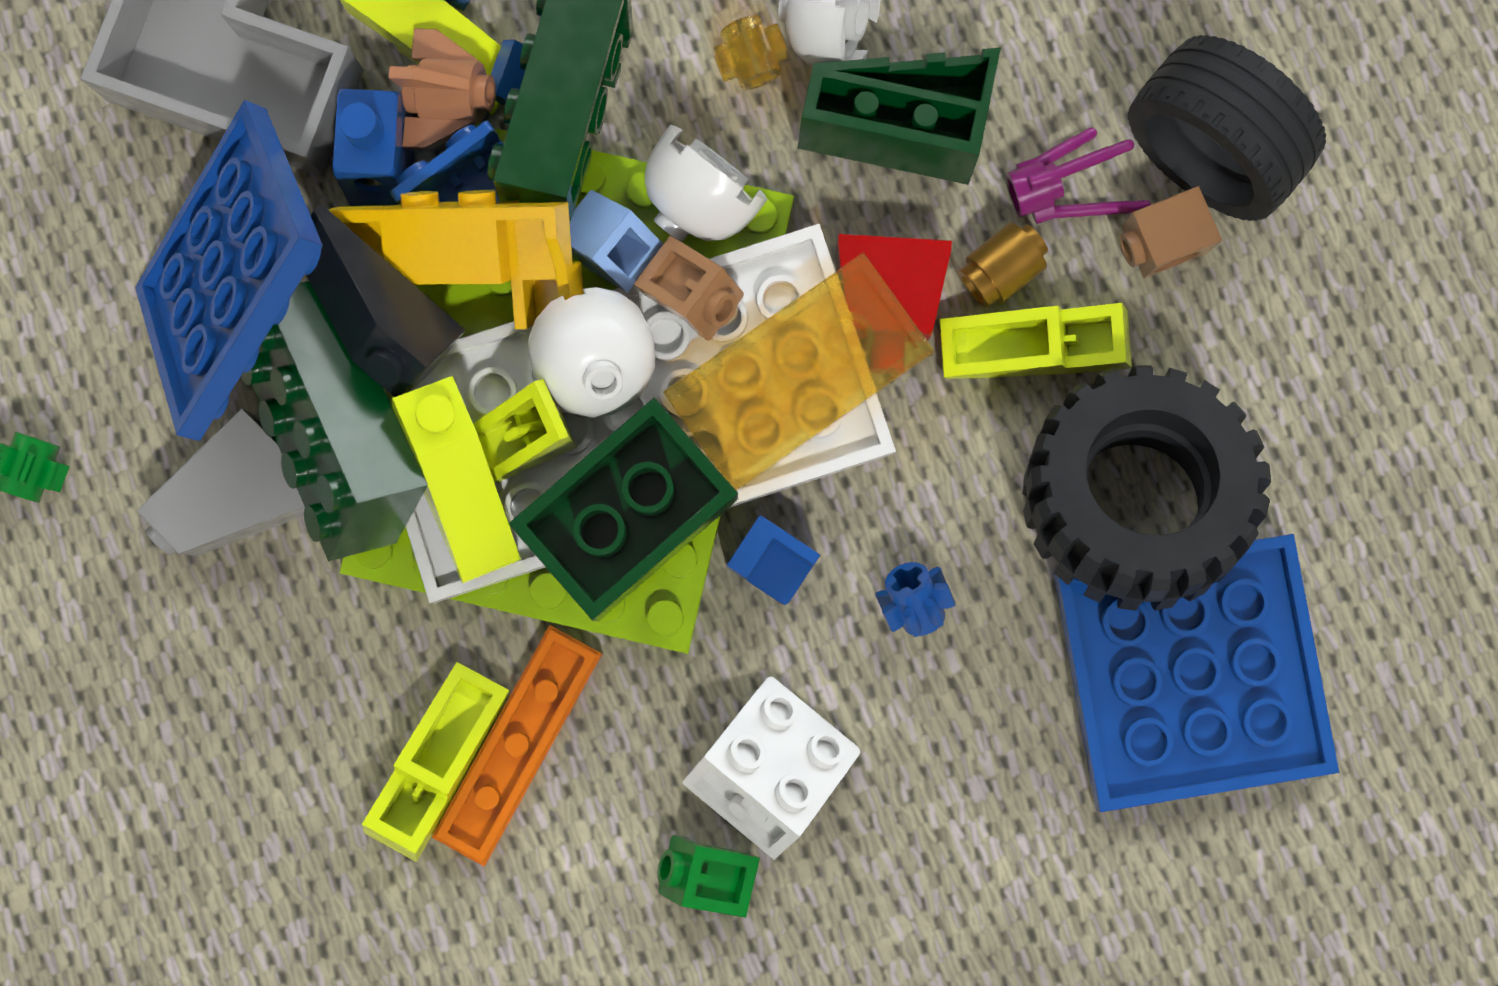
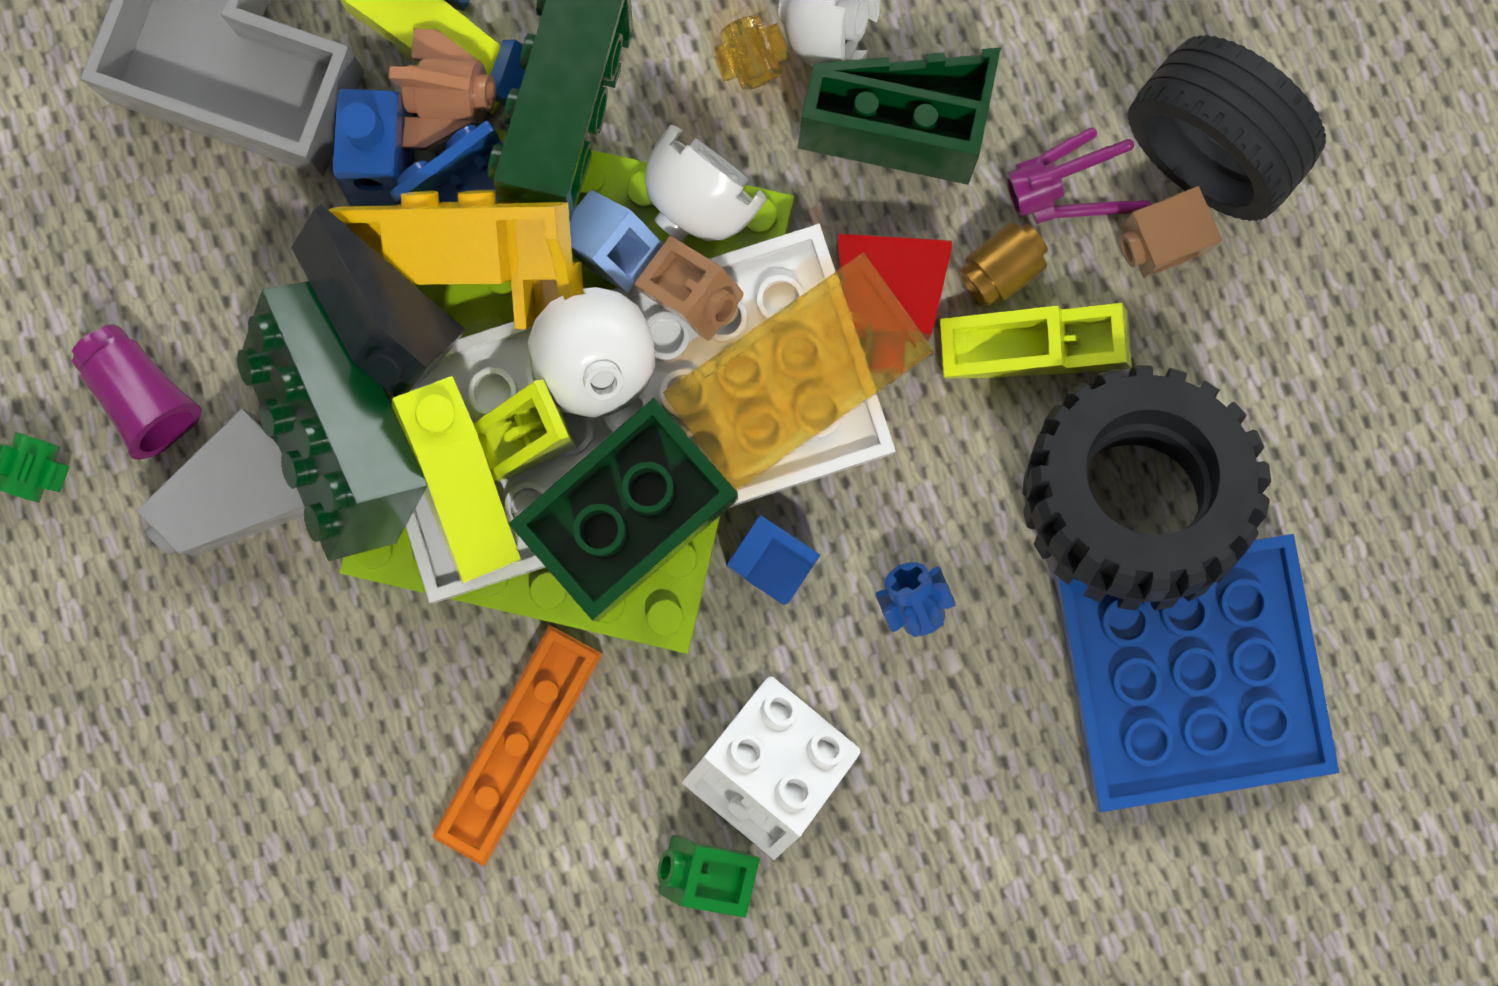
blue plate [135,99,323,441] -> none
neon yellow slope [362,662,509,862] -> none
none -> magenta plant [71,324,202,460]

